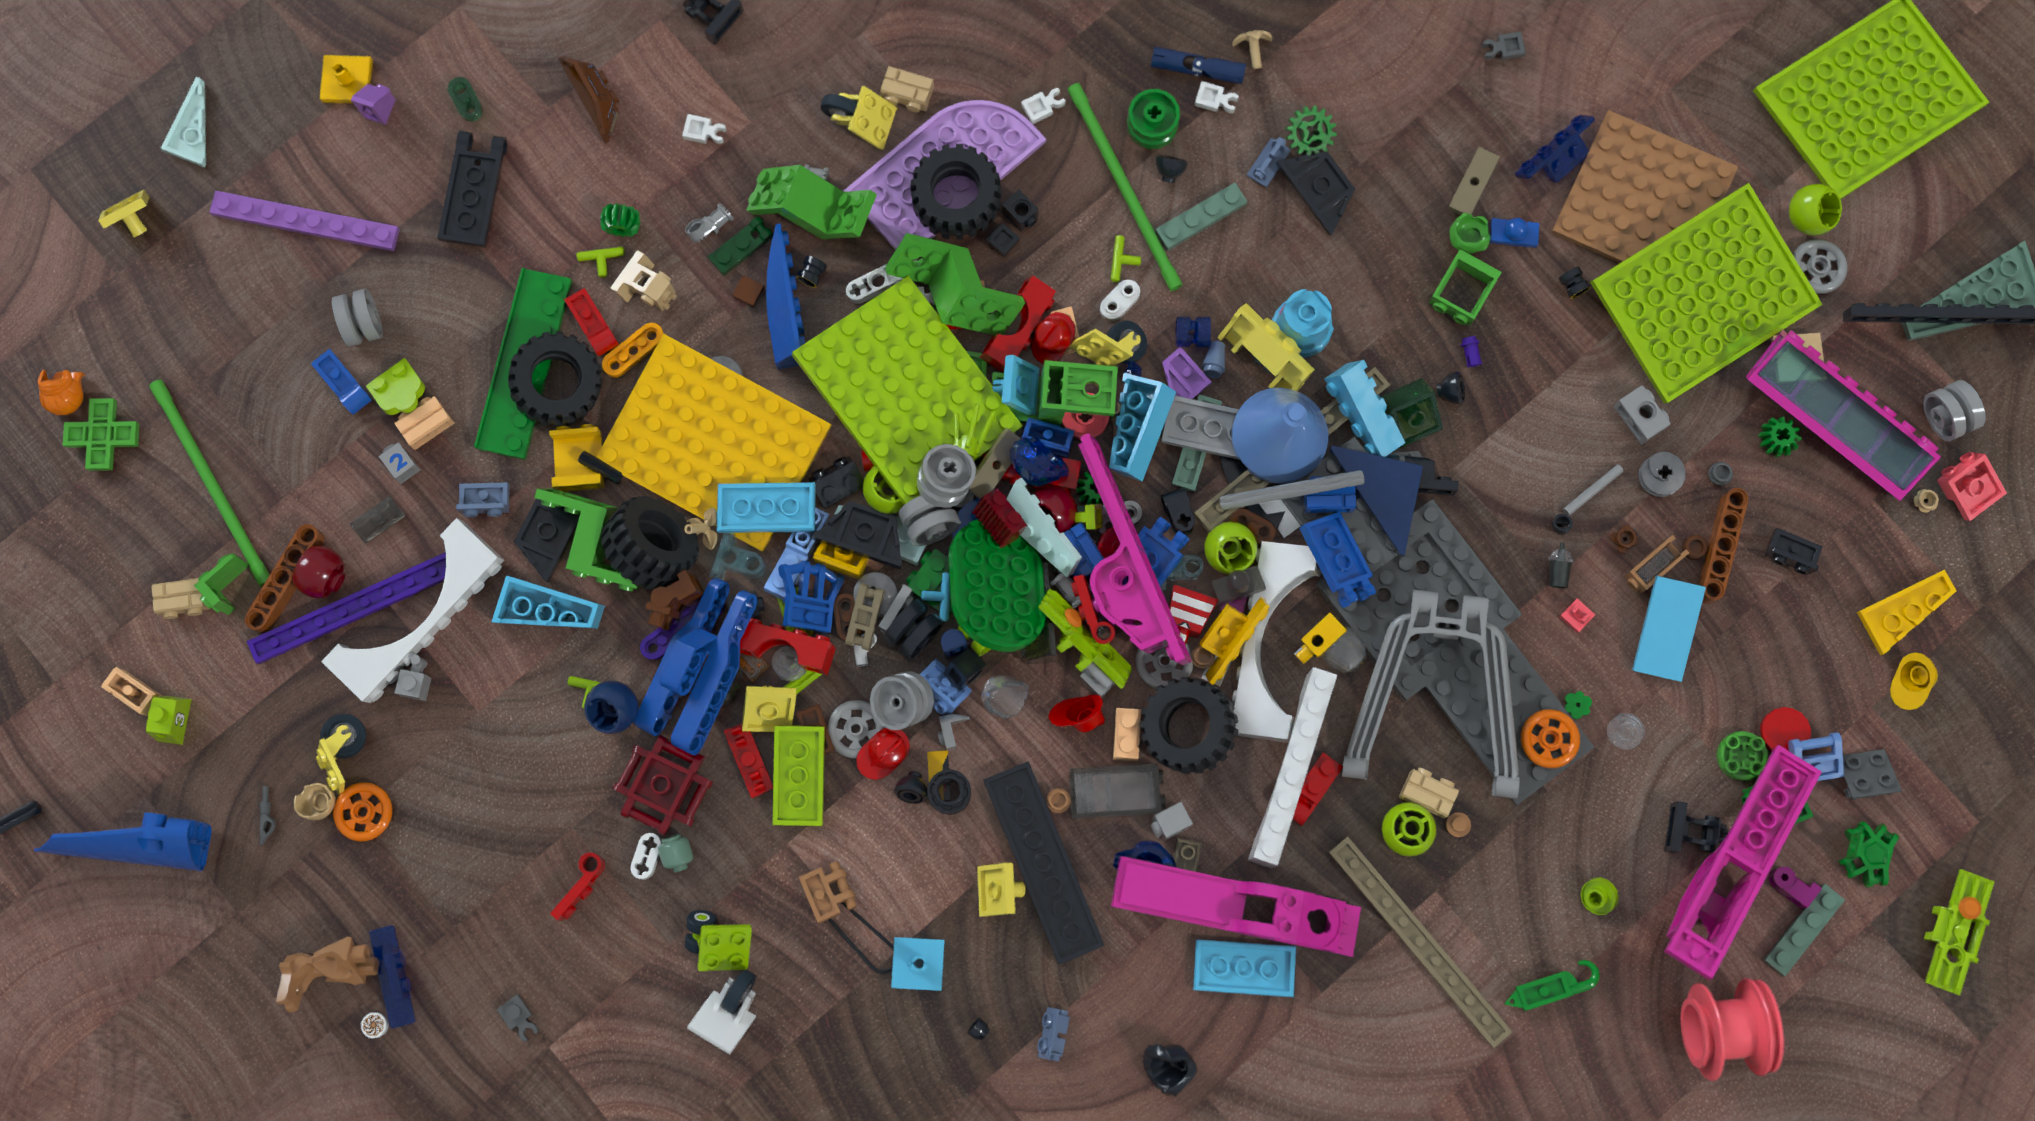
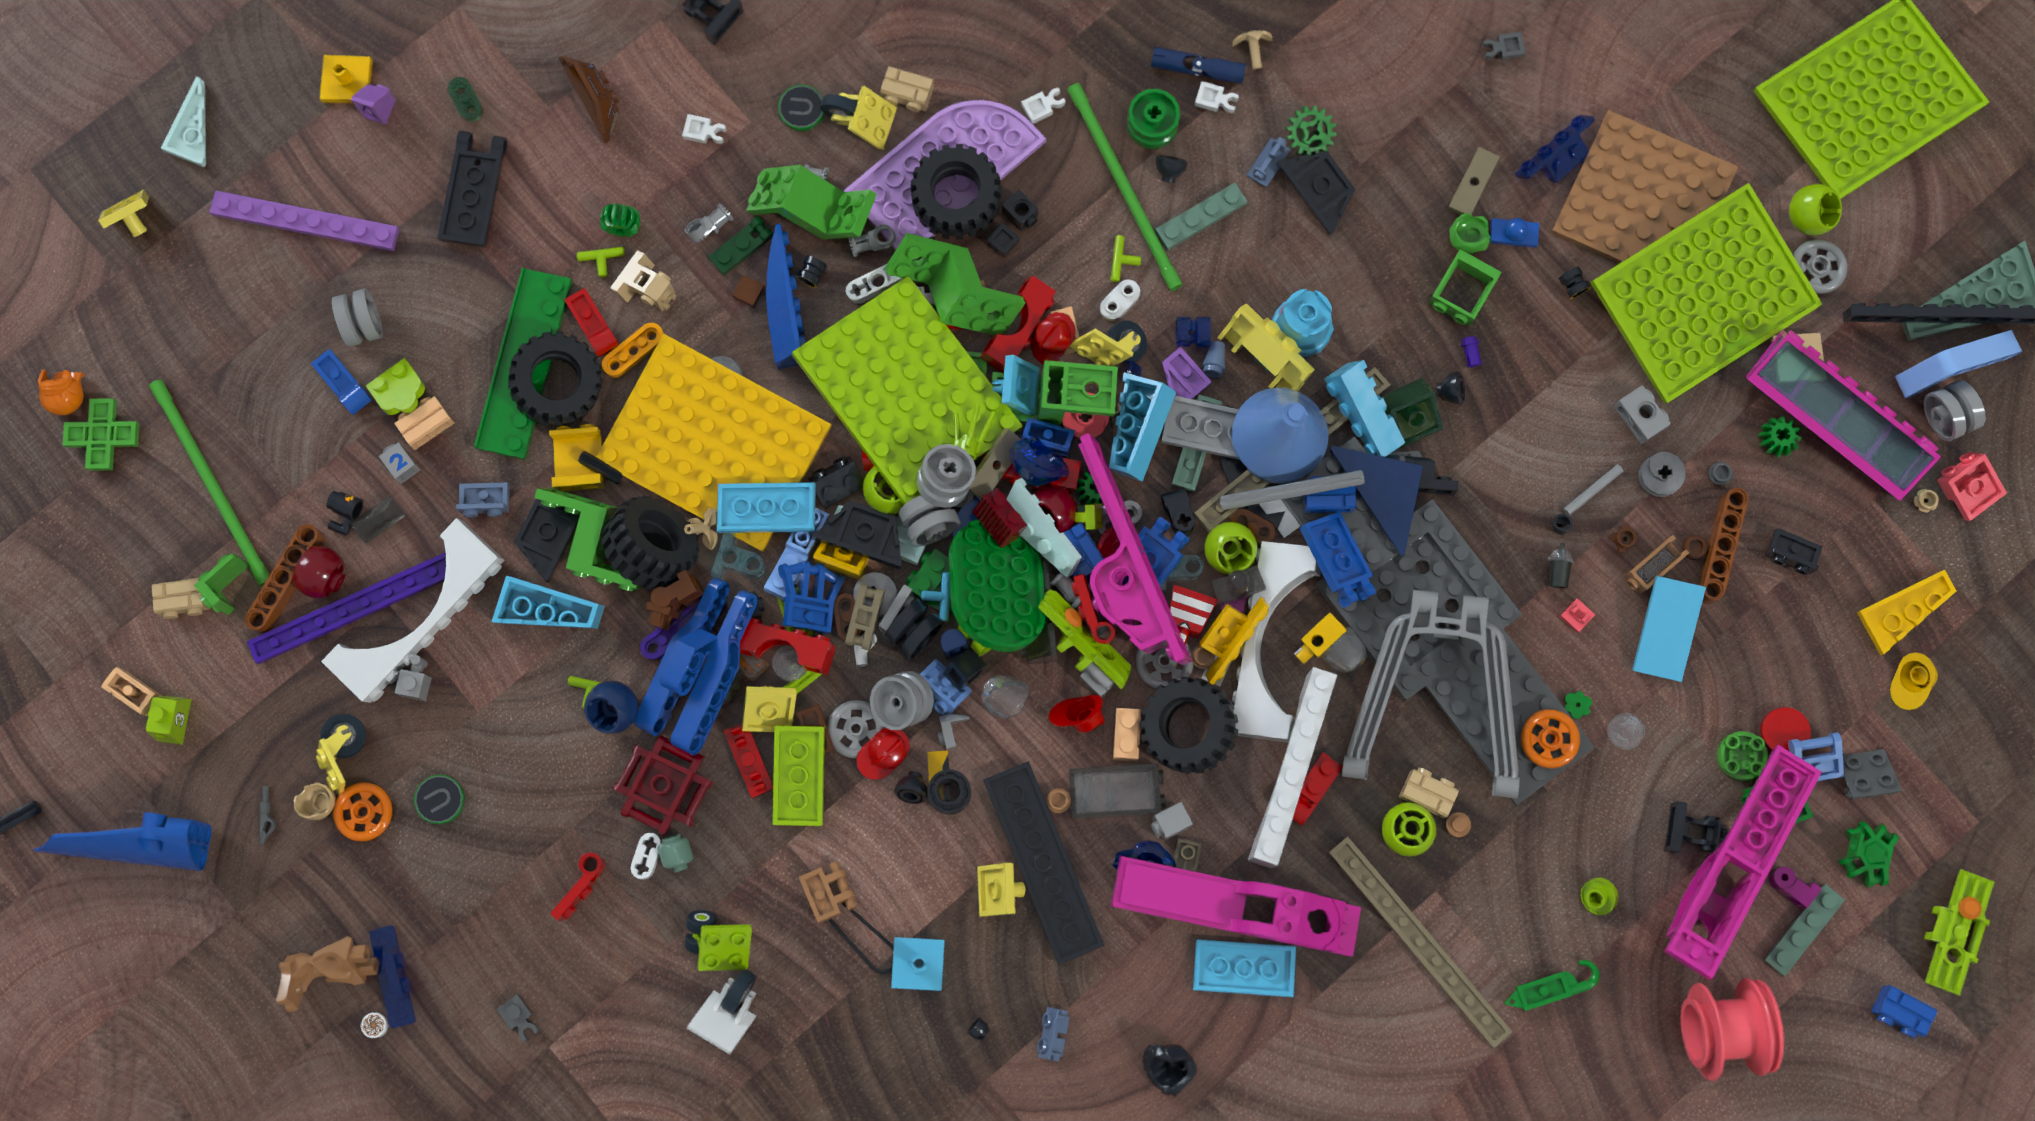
none -> black piece [326,491,364,536]
none -> black tile [414,775,465,824]
none -> black tile [778,85,824,131]
none -> light grey connector [849,224,896,257]
none -> blue brick [1871,985,1937,1039]
none -> light blue beam [1895,330,2022,399]

